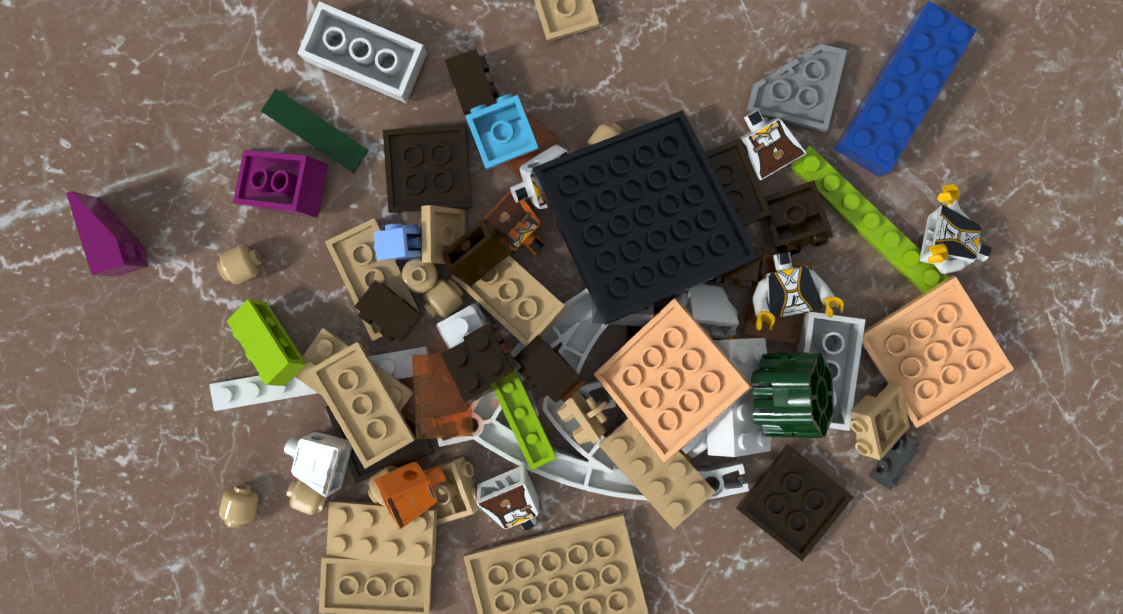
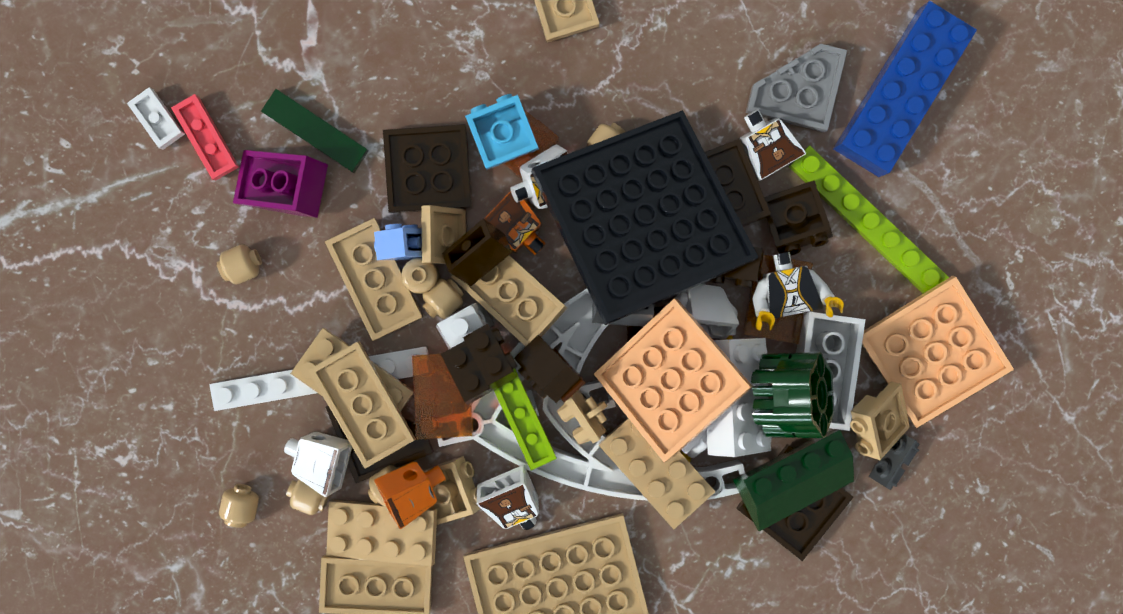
magenta slope [66,191,148,277] -> none
lime brick [227,299,307,386] -> none
white brick [297,2,427,103] -> none
dark brown brick [354,280,423,342] -> none
dark brown brick [445,49,499,116] -> none
torso [919,184,991,274] -> none
none -> white plate [127,87,185,150]
none -> coral plate [171,94,239,181]
none -> dark green slope [733,430,854,531]

